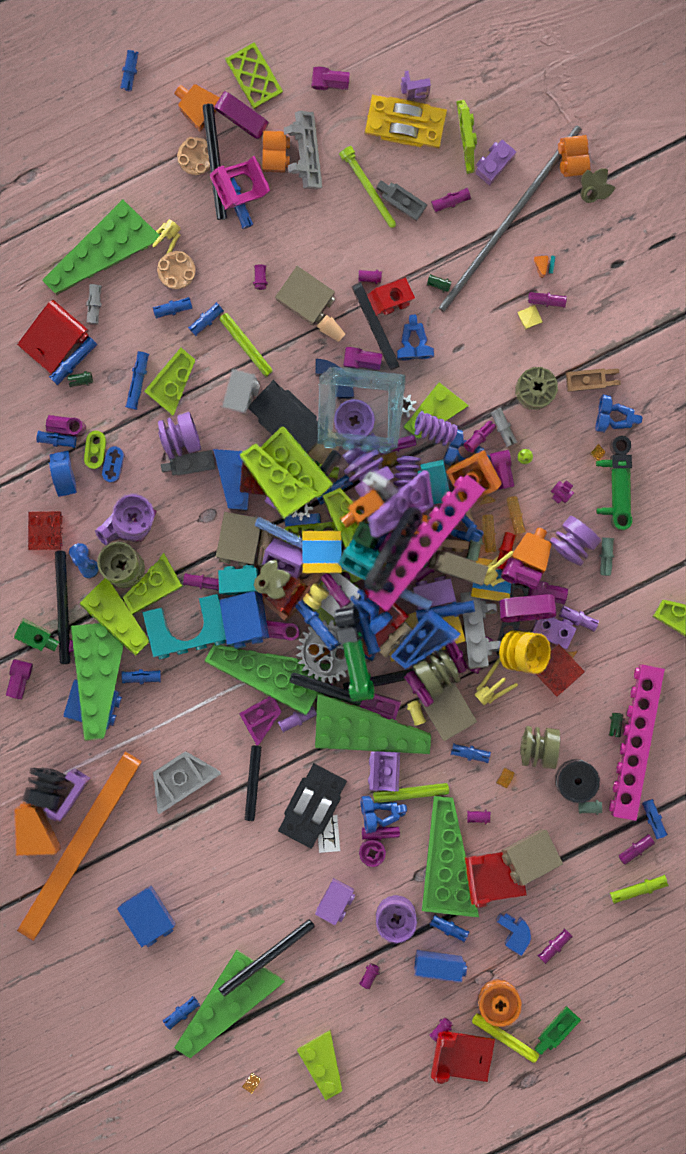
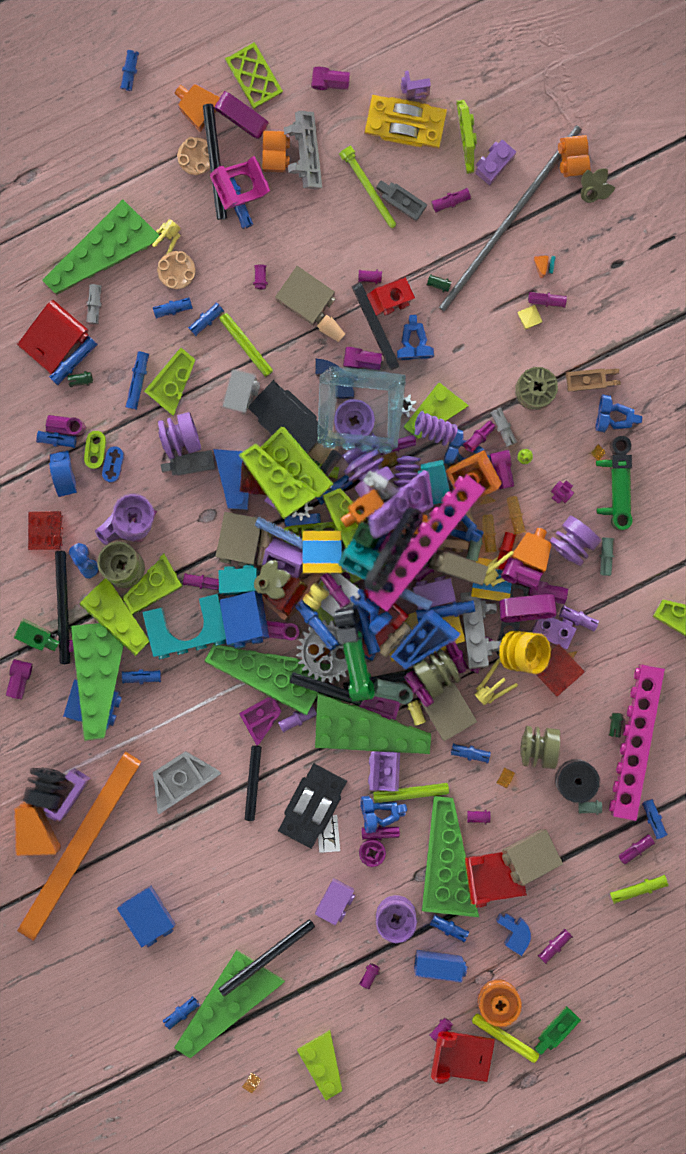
none -> sand green piece [374,679,413,704]

